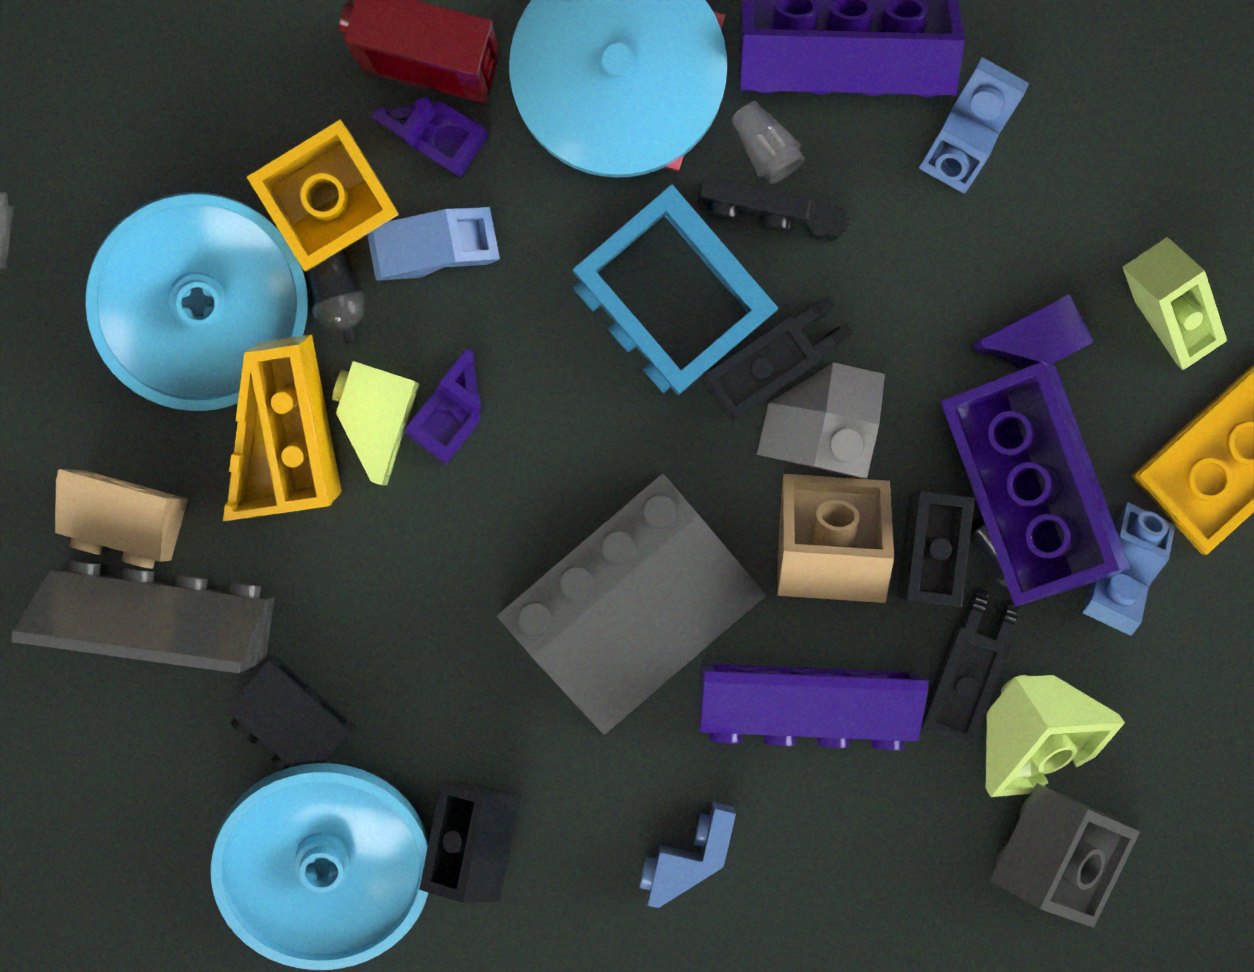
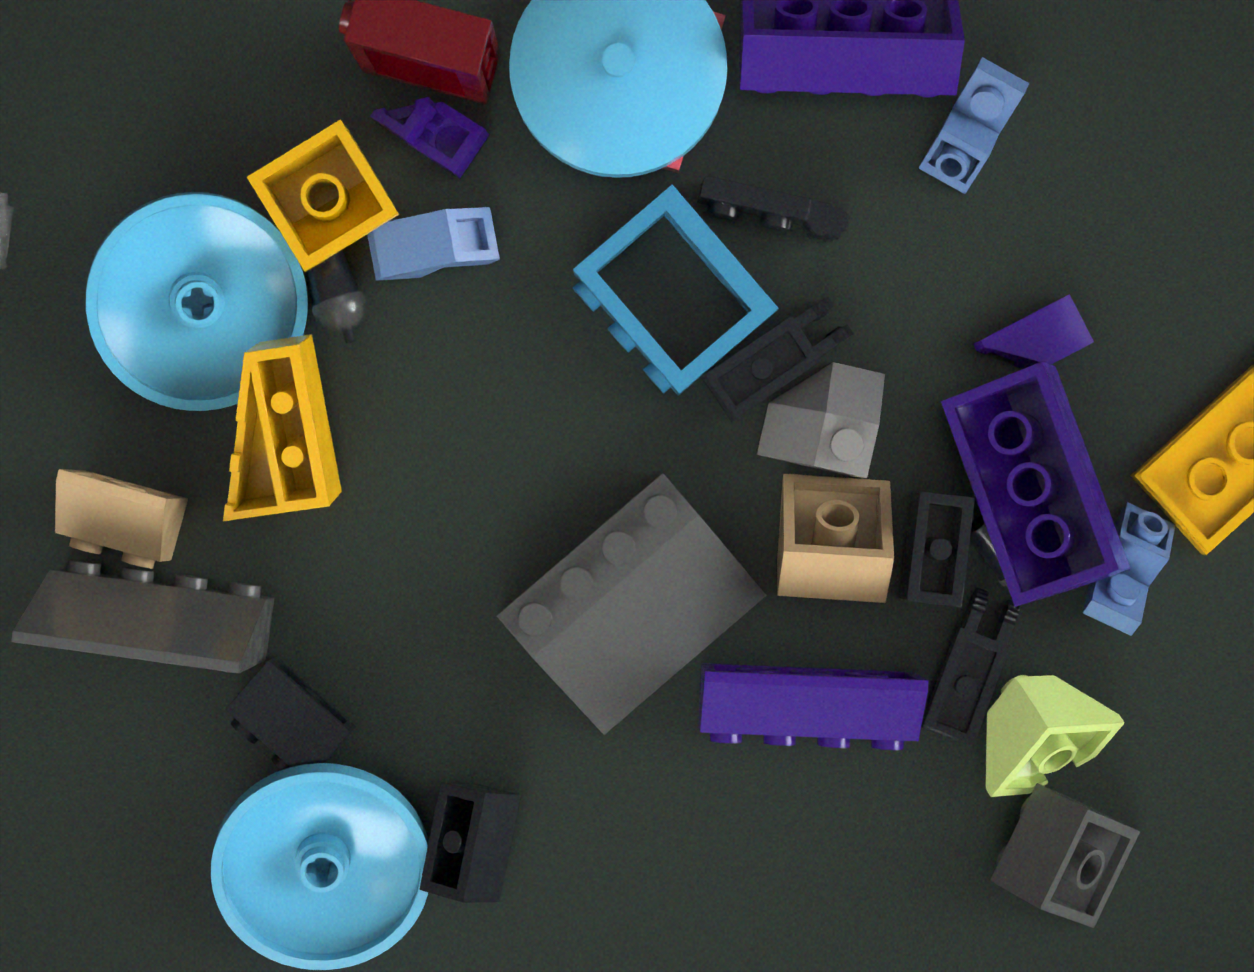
yellowish green slope [332,361,420,485] -> none
dark purple slope [404,348,481,465] -> none
medium blue slope [639,802,736,908] -> none
clear cone [731,101,805,184] -> none
yellowish green slope [1123,237,1227,370] -> none

